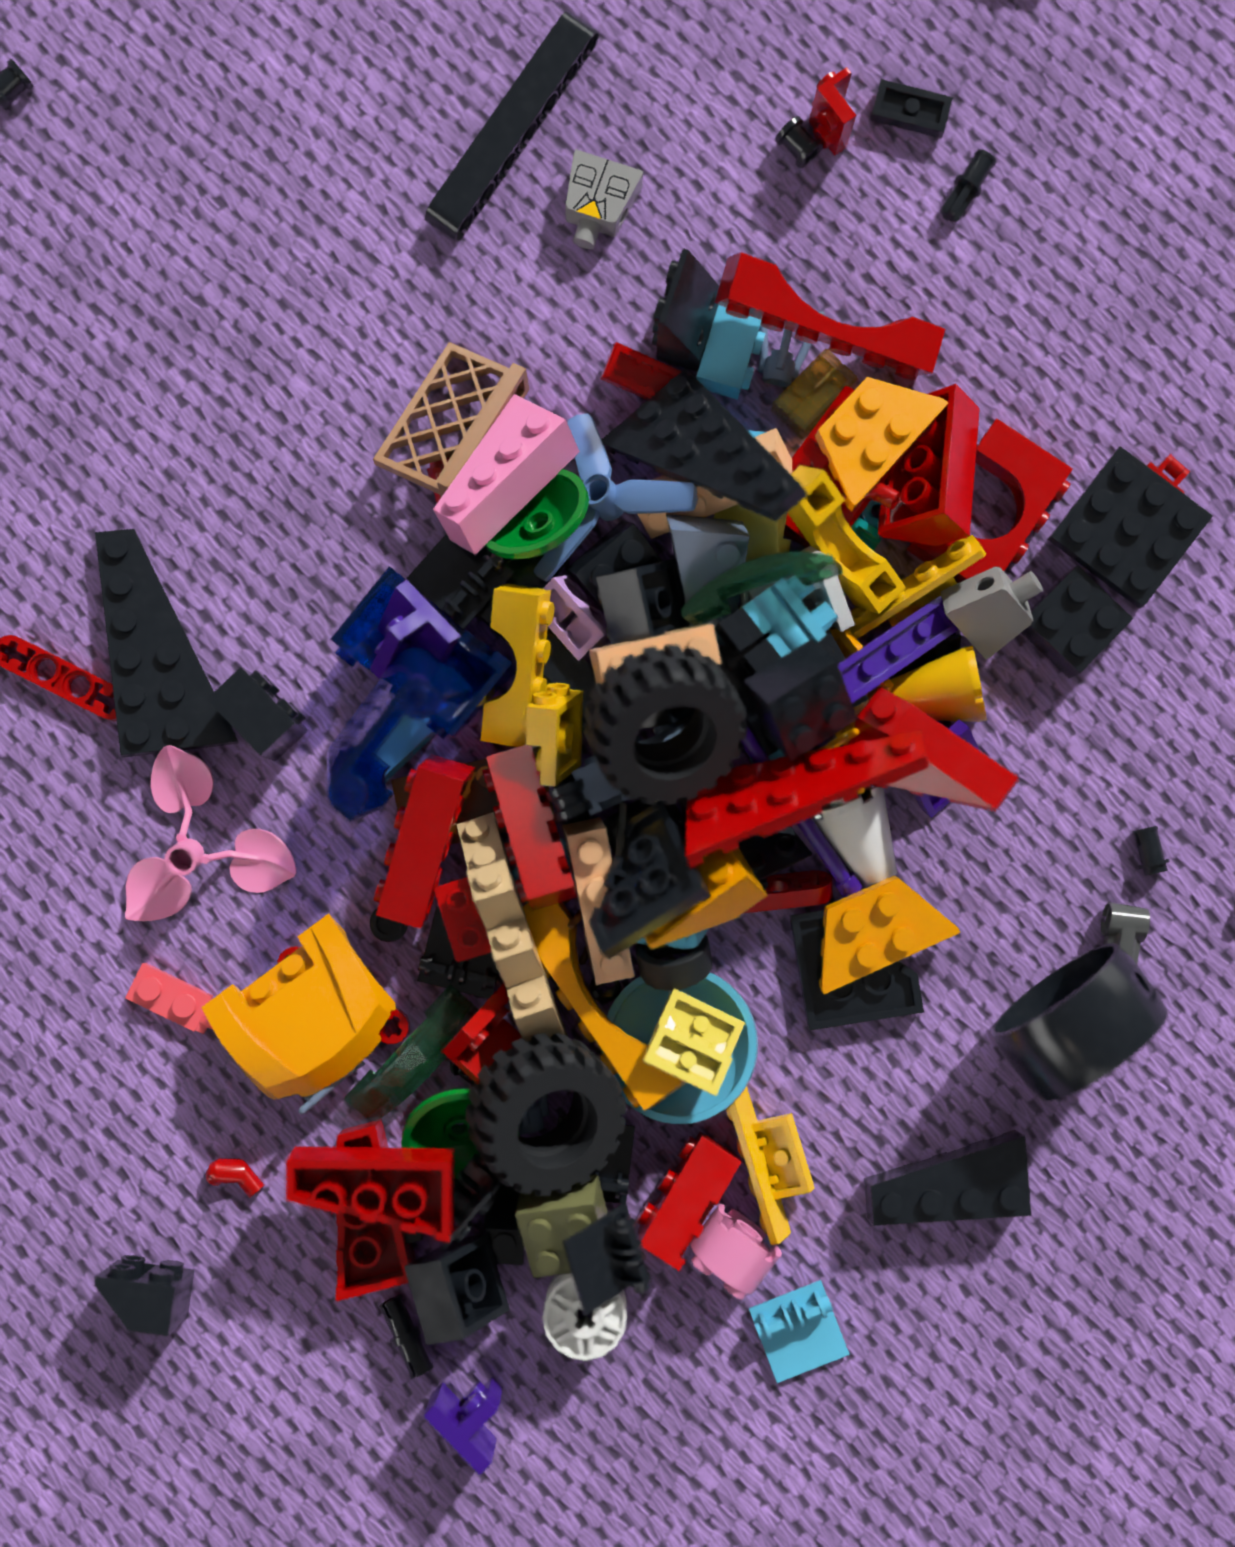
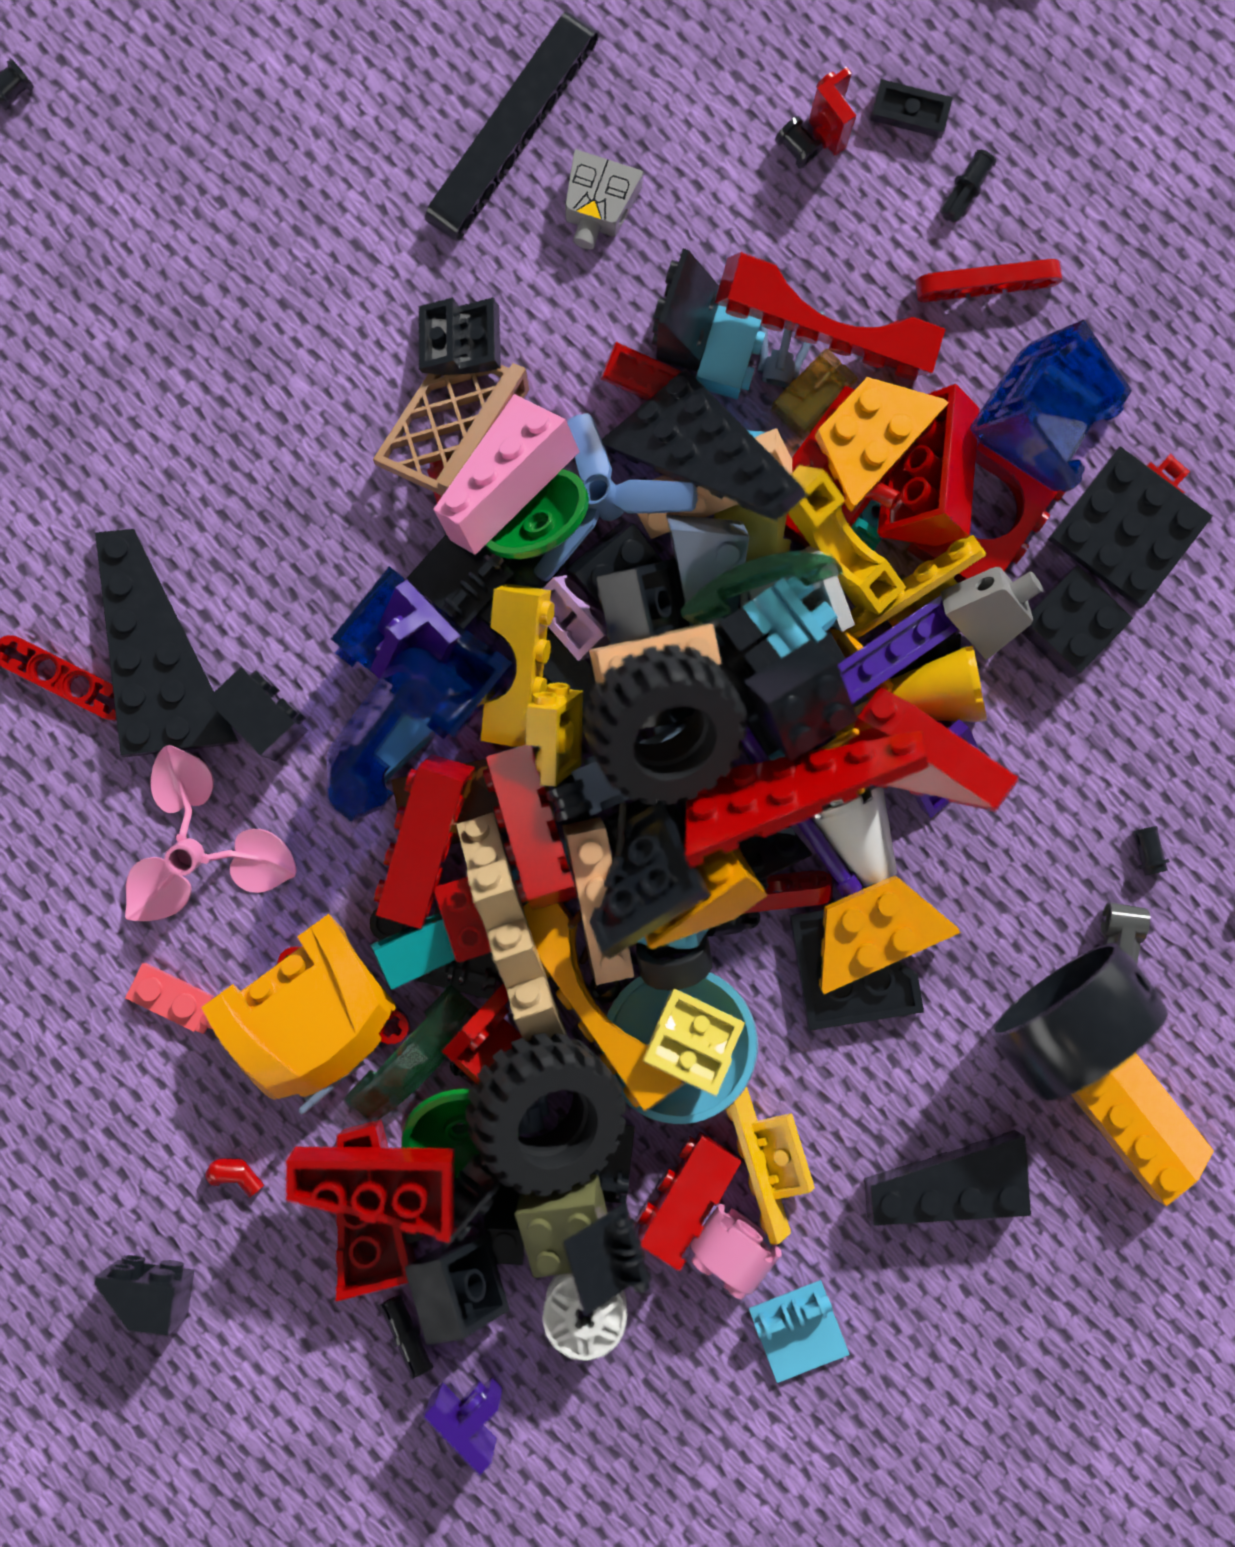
none -> teal hinge [370,912,455,990]
none -> black slope [419,297,501,375]
none -> black arm [706,912,760,937]
none -> red beam [915,259,1063,303]
none -> clear blue windscreen [970,319,1132,492]
none -> light orange slope [1071,1054,1214,1206]

